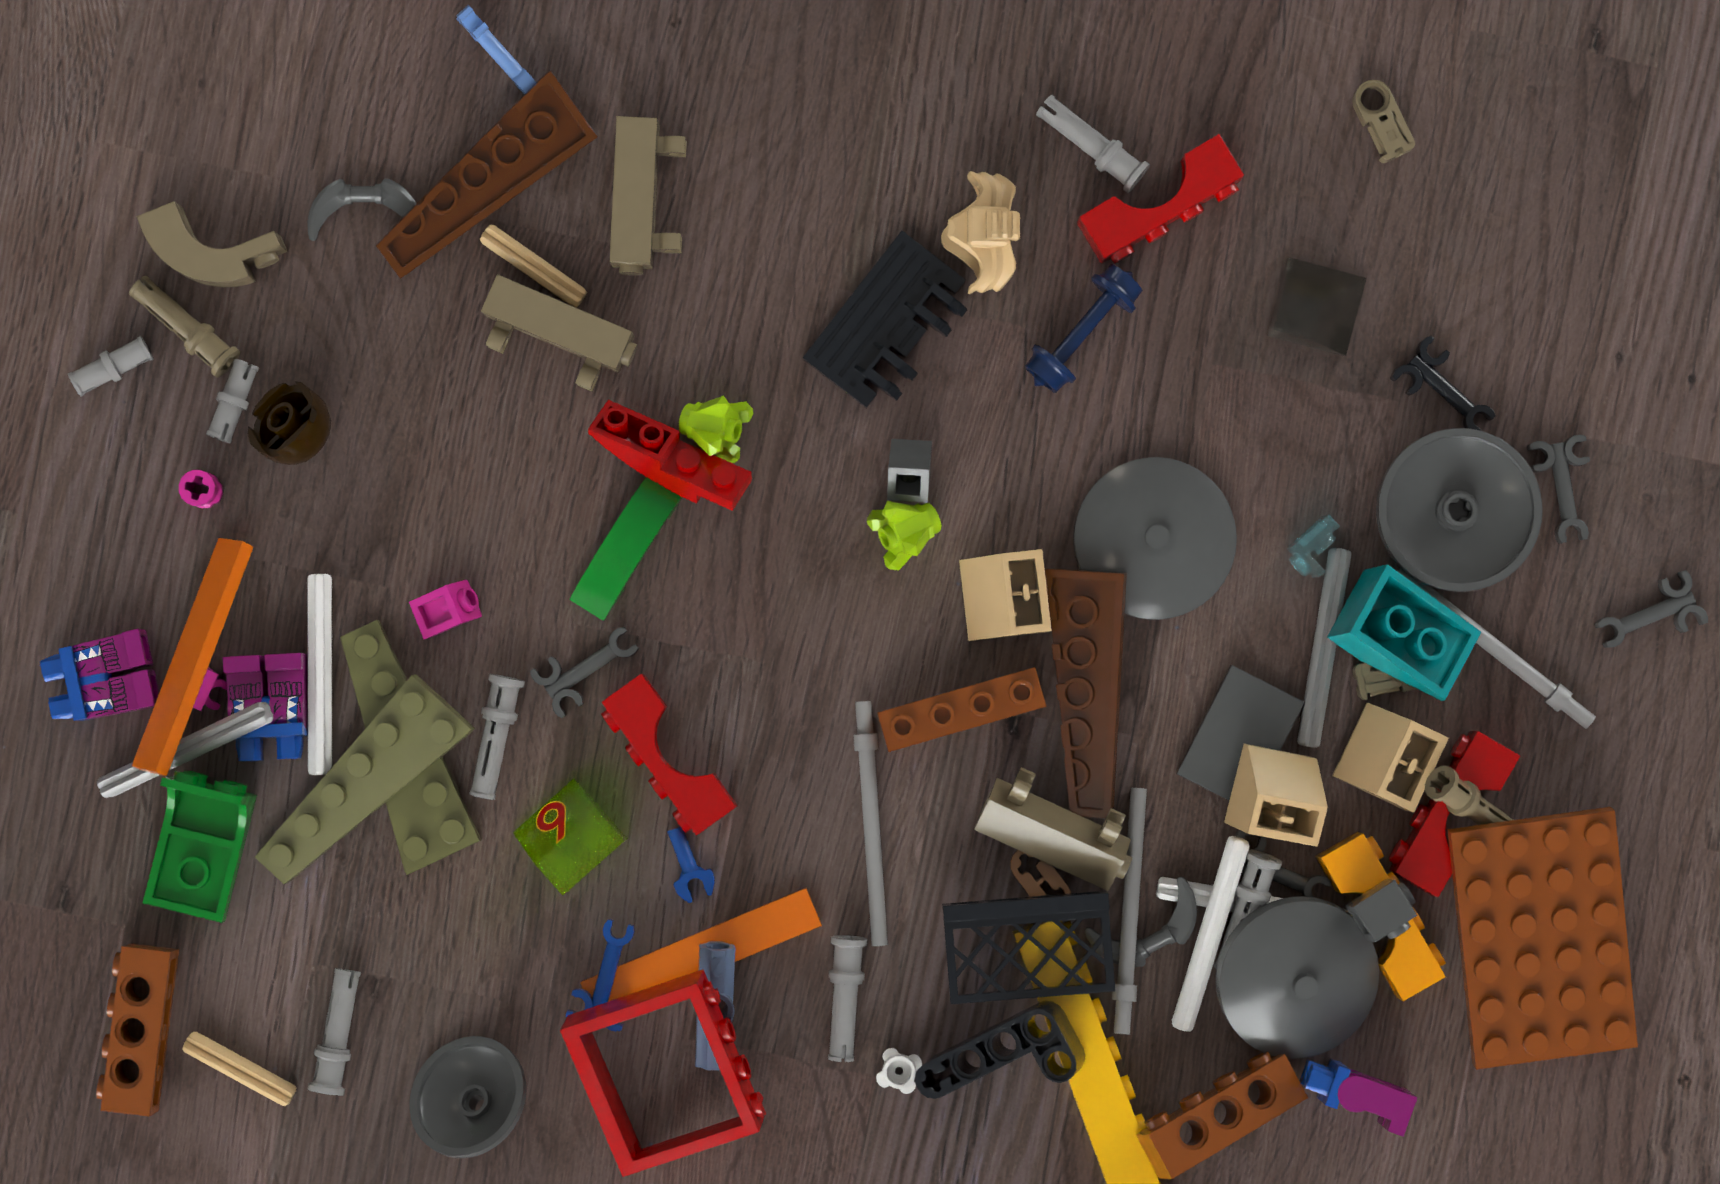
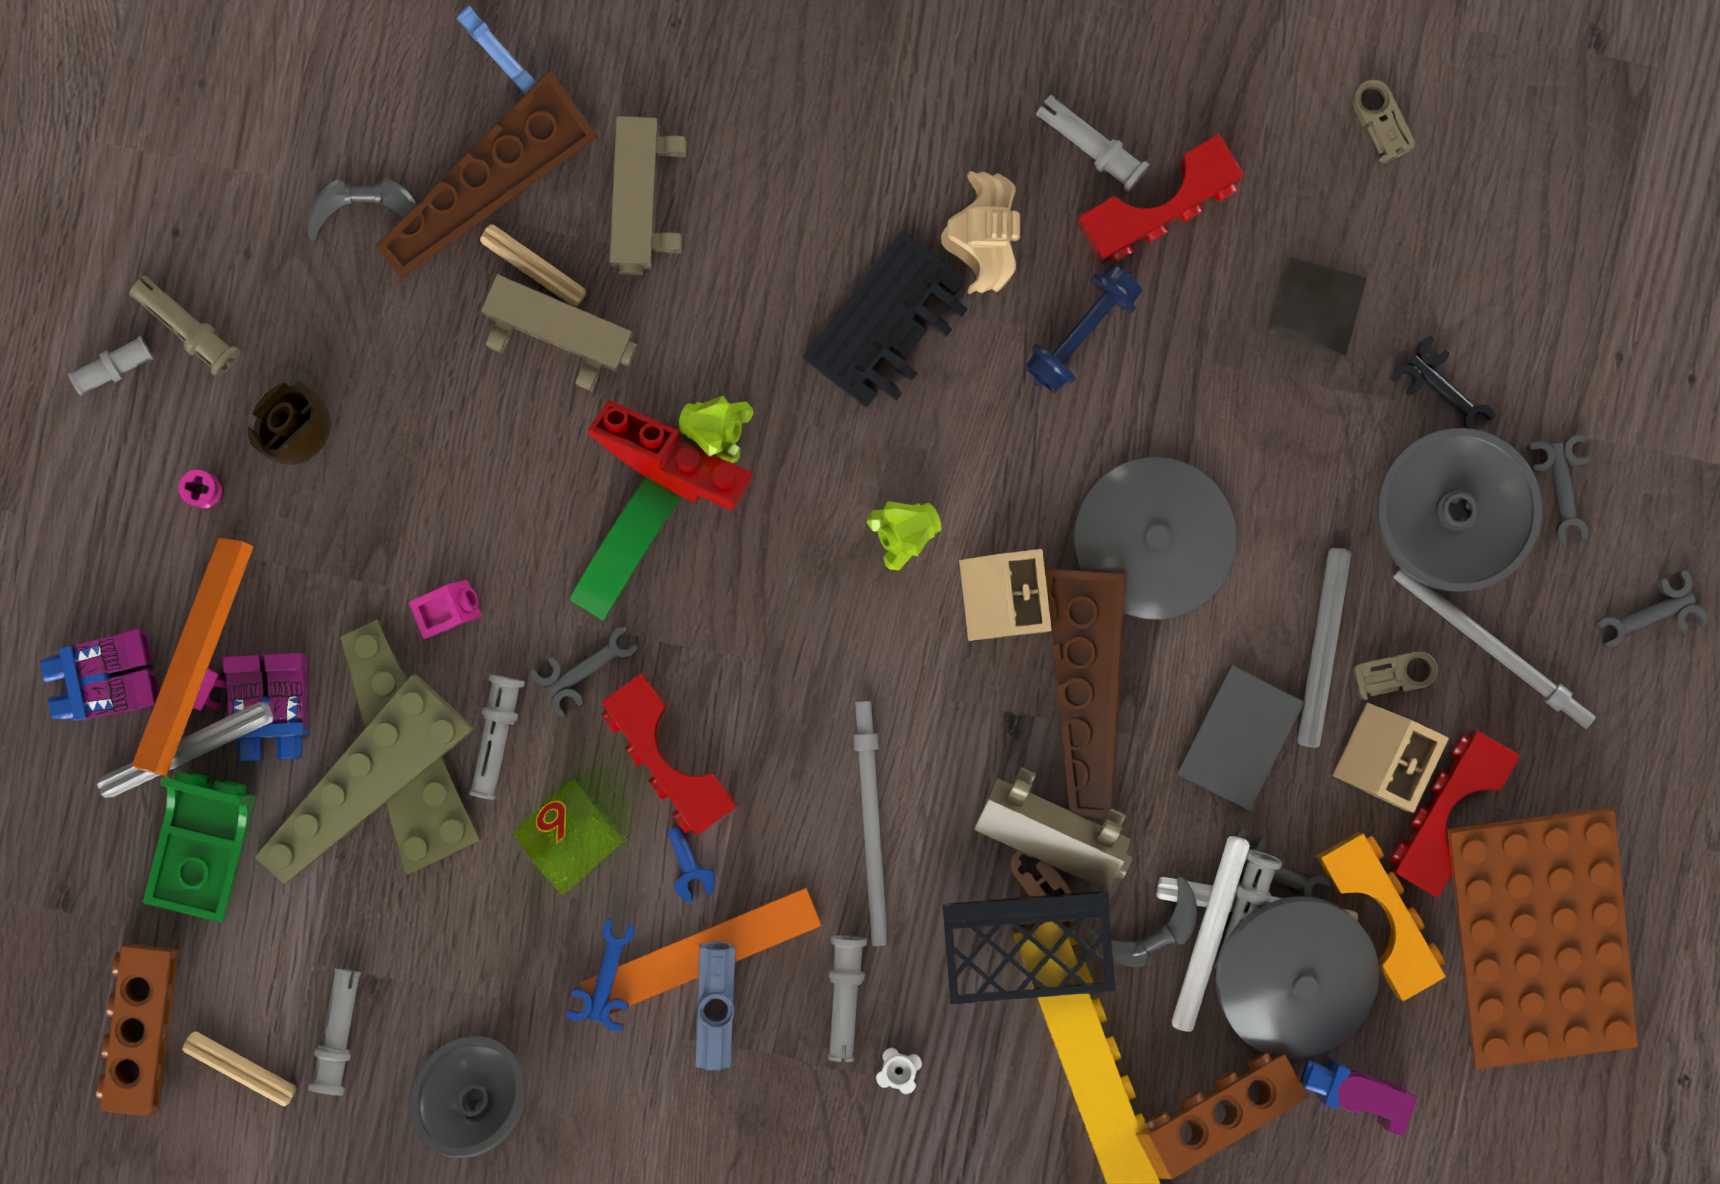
dark tan arch [136,201,287,288] -> none
light grey pin [206,359,259,444] -> none
white axle [307,574,332,775] -> none
red window [560,969,766,1177] -> none
dark orange brick [877,667,1047,752] -> none
dark grey brick [887,439,932,503] -> none
black beam [915,1001,1085,1099] -> none
light grey bar [1112,788,1147,1035] -> none
tan slope [1224,743,1328,847] -> none
clear light blue bracket [1287,514,1340,578] -> none
teal slope [1327,564,1481,701] -> none
dark grey brick [1345,879,1417,942] -> none
dark tan pin [1425,766,1514,825] -> none

